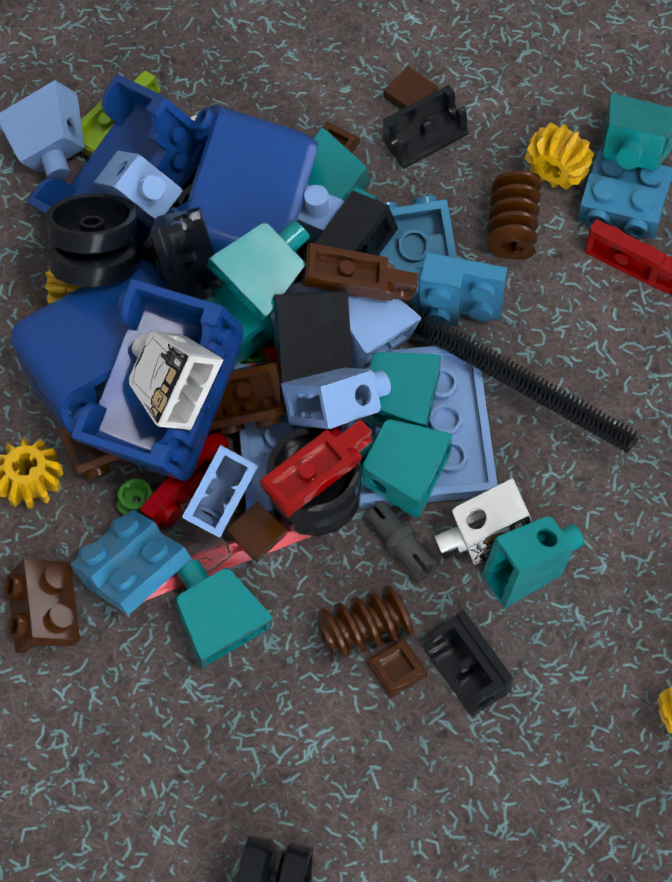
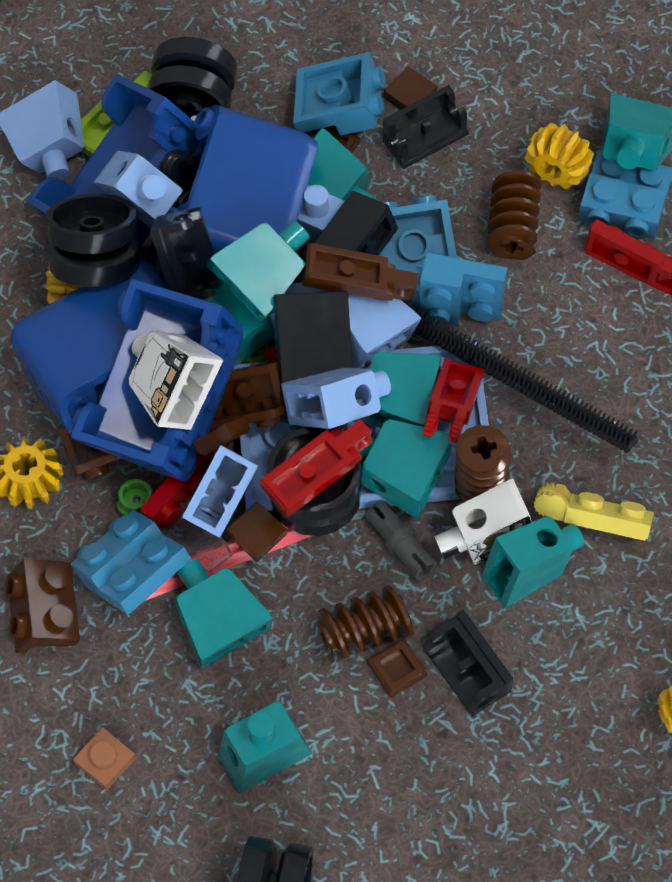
none -> nougat plate [73,727,136,791]
none -> black wheel [147,36,237,118]
none -> black bush [160,149,199,189]
none -> reddish brown tile [193,416,251,456]
none -> teal torso [218,701,312,793]
none -> dark azure plate [293,52,386,136]
none -> red hinge [423,359,484,444]
none -> reddish brown piece [454,425,511,502]
none -> light yellow hinge [533,482,654,541]

